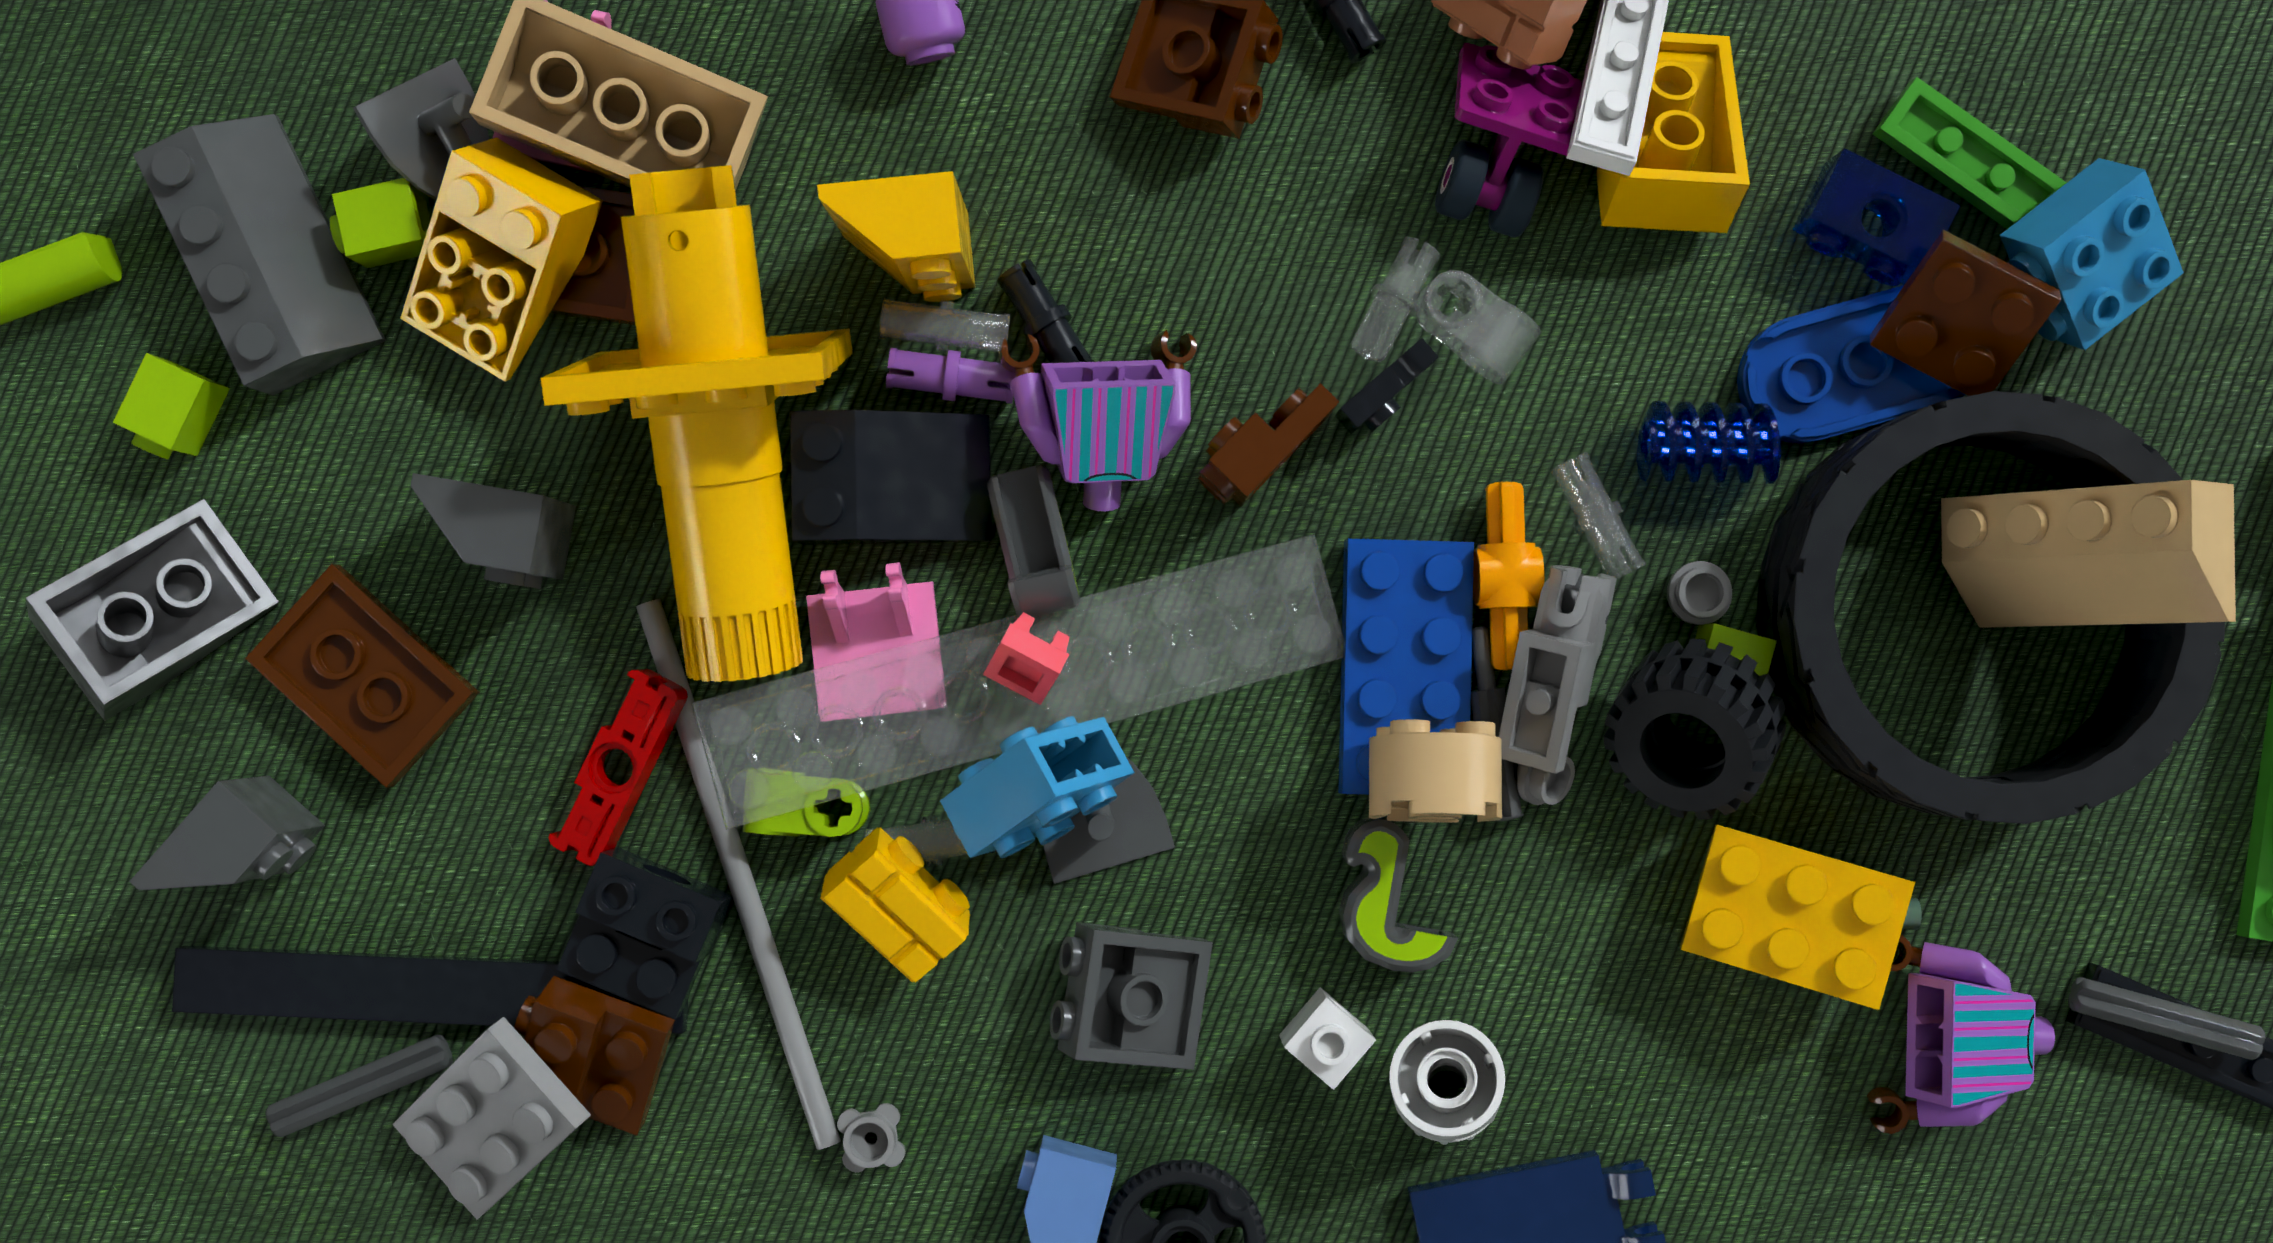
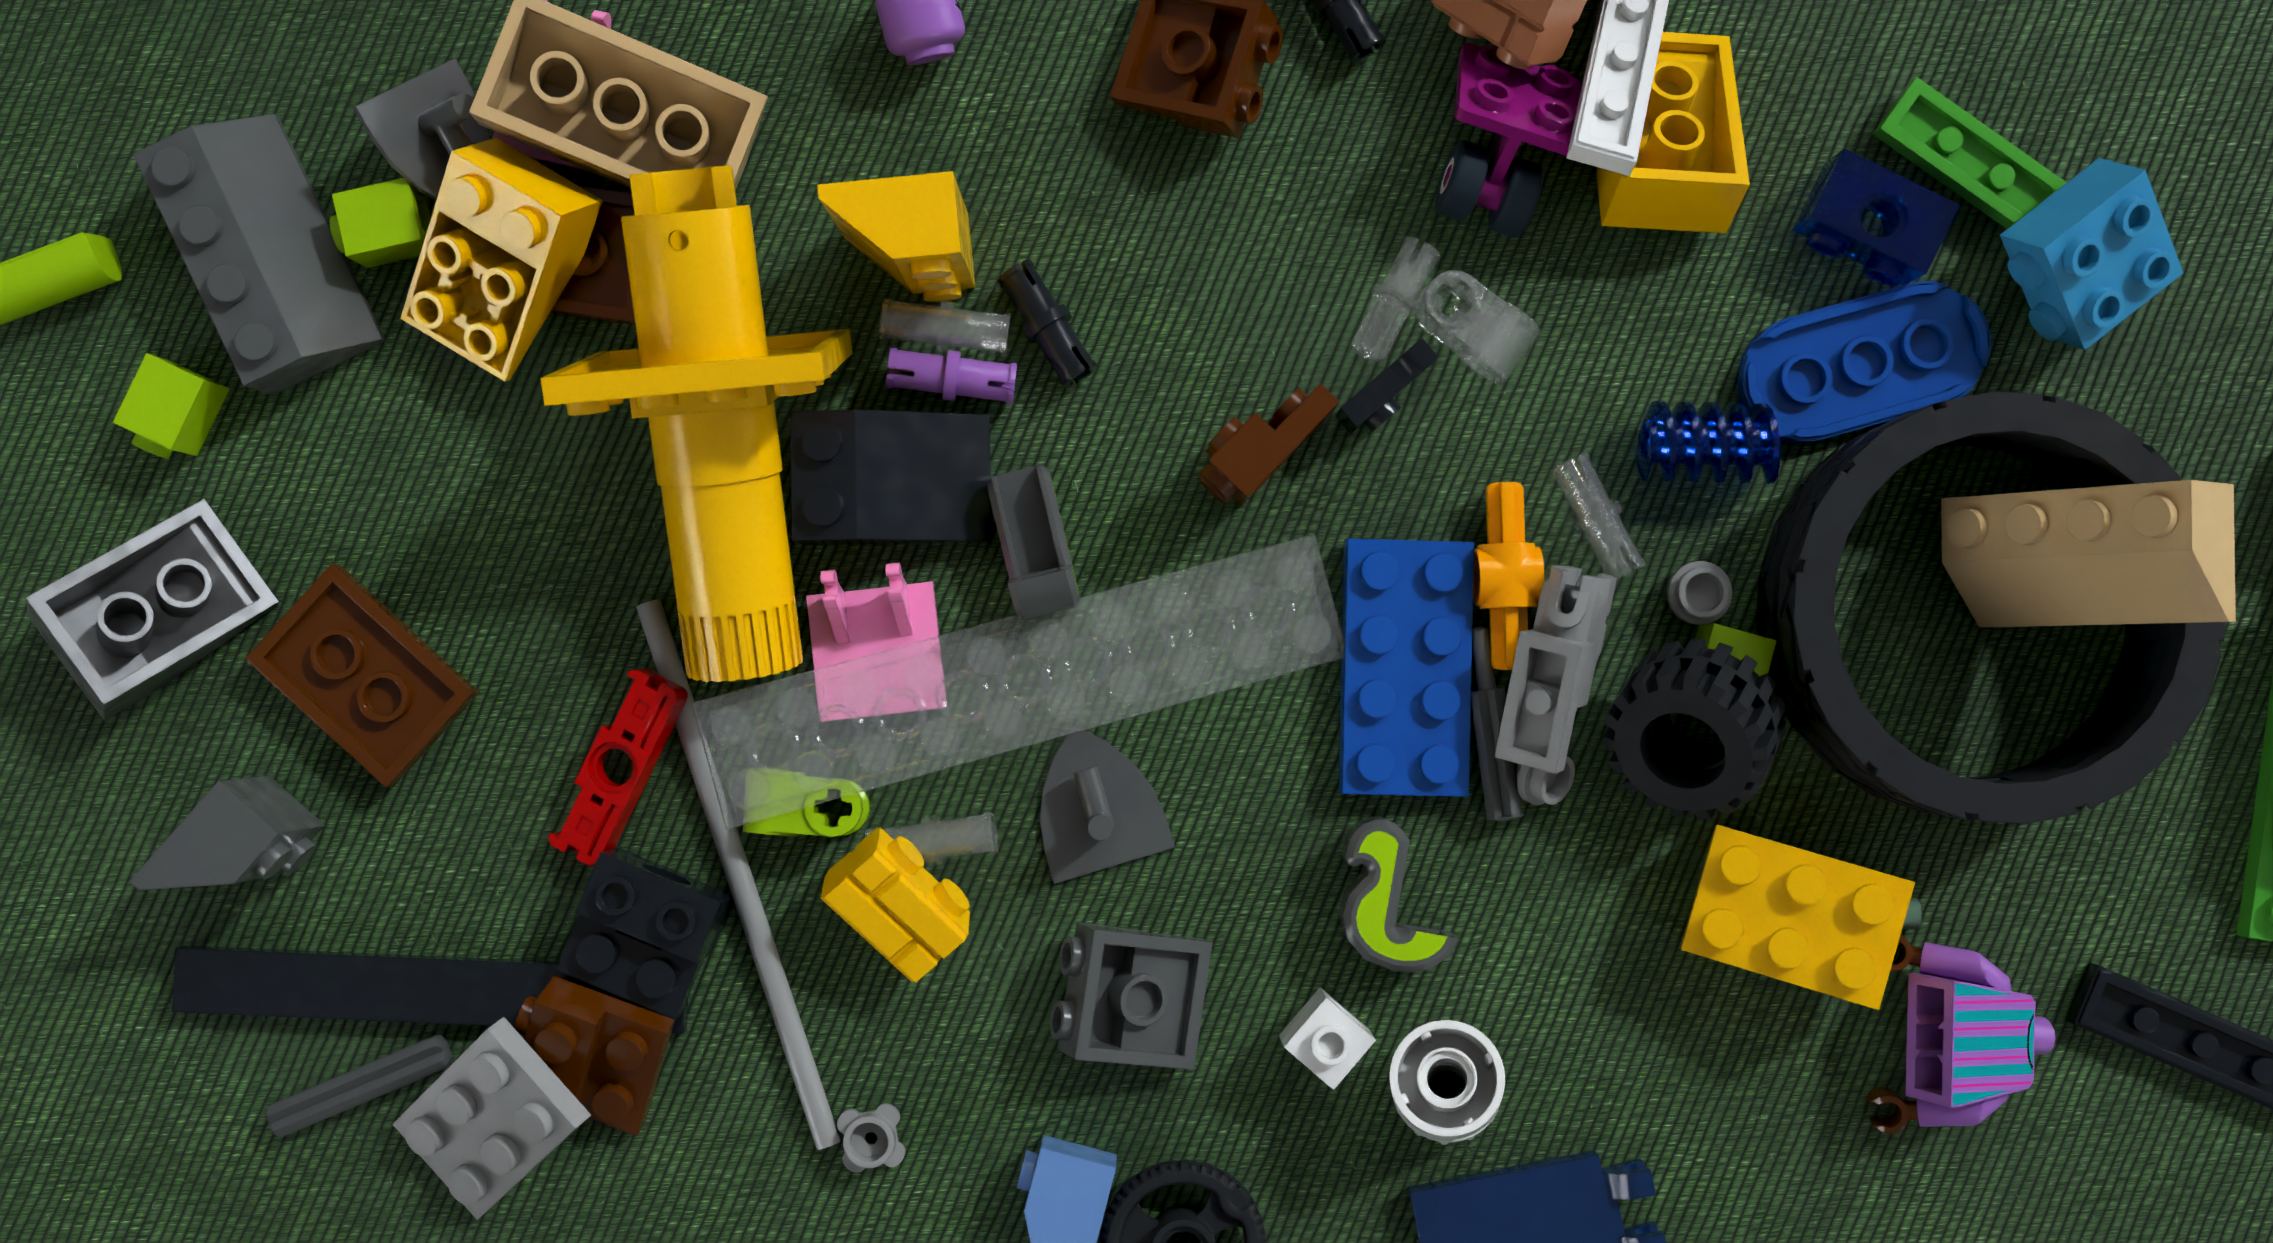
dark grey slope [411,473,576,589] -> none
dark azure brick [940,716,1135,858] -> none
coral tile [983,612,1070,705] -> none
medium lavender torso [999,330,1197,512] -> none
tan brick [1369,719,1502,823] -> none
reddish brown plate [1870,230,2061,396] -> none
dark grey axle [2068,977,2266,1060] -> none

